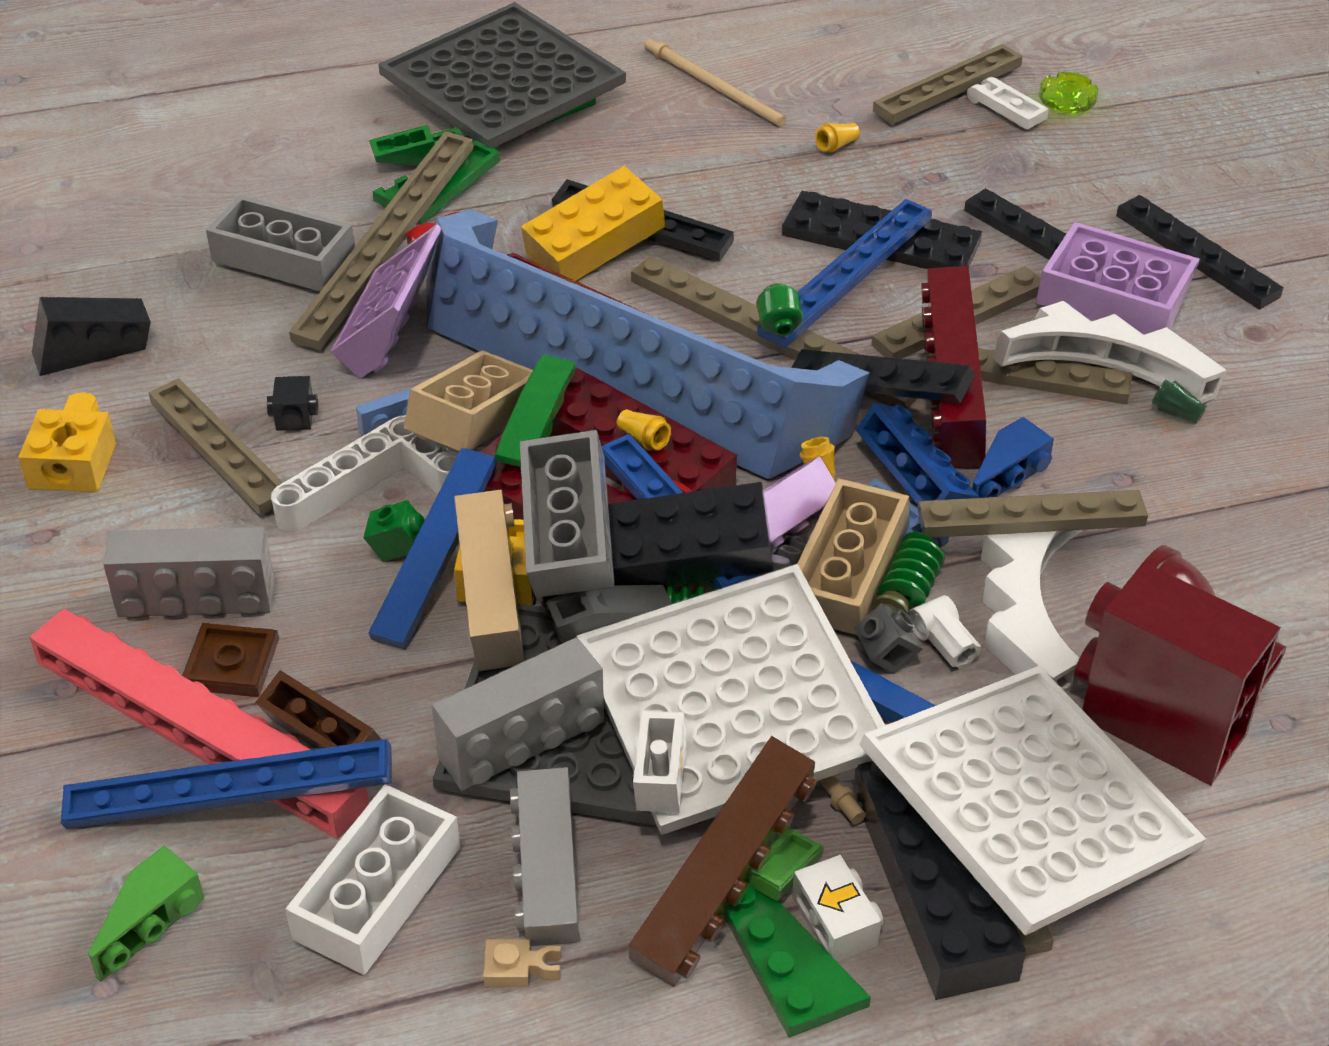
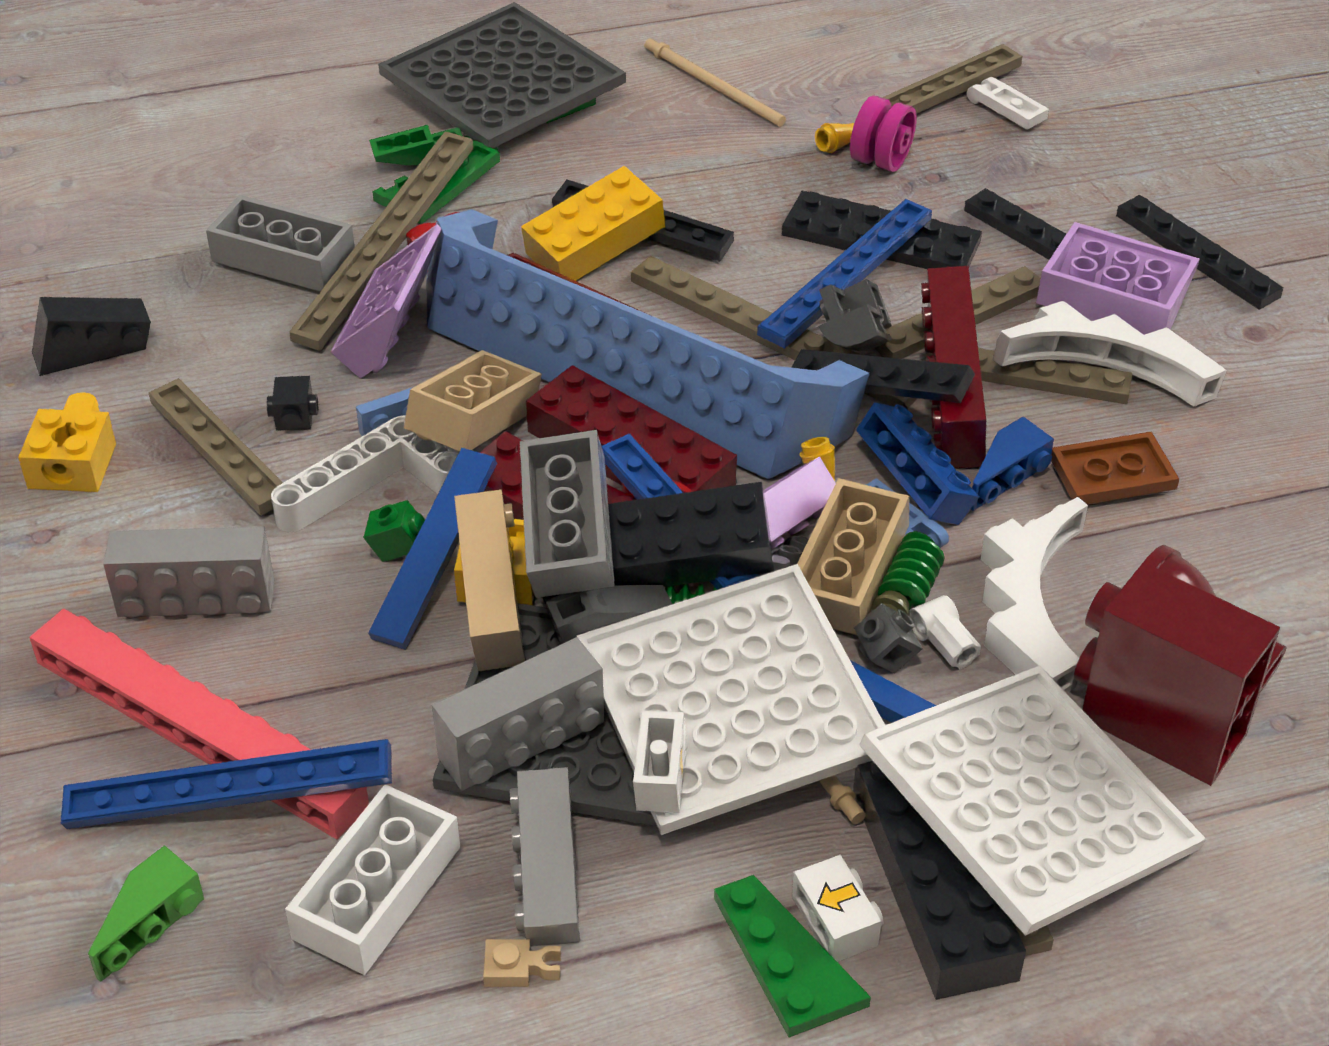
reddish brown tile [182,623,279,697] -> none
reddish brown brick [255,670,382,749] -> none
green slope [495,354,576,467] -> none
yellow cone [617,409,671,451] -> none
reddish brown brick [628,735,817,987] -> none
bright green tile [745,828,824,902] -> none
green head [756,283,803,336] -> none
dark tan plate [918,490,1148,538] -> none
clear neon green plate [1039,72,1098,113] -> none
clear green cone [1152,379,1207,424] -> none
none -> dark grey brick [818,279,892,351]
none -> dark pink wheel [850,95,917,172]
none -> dark orange plate [1051,431,1179,504]

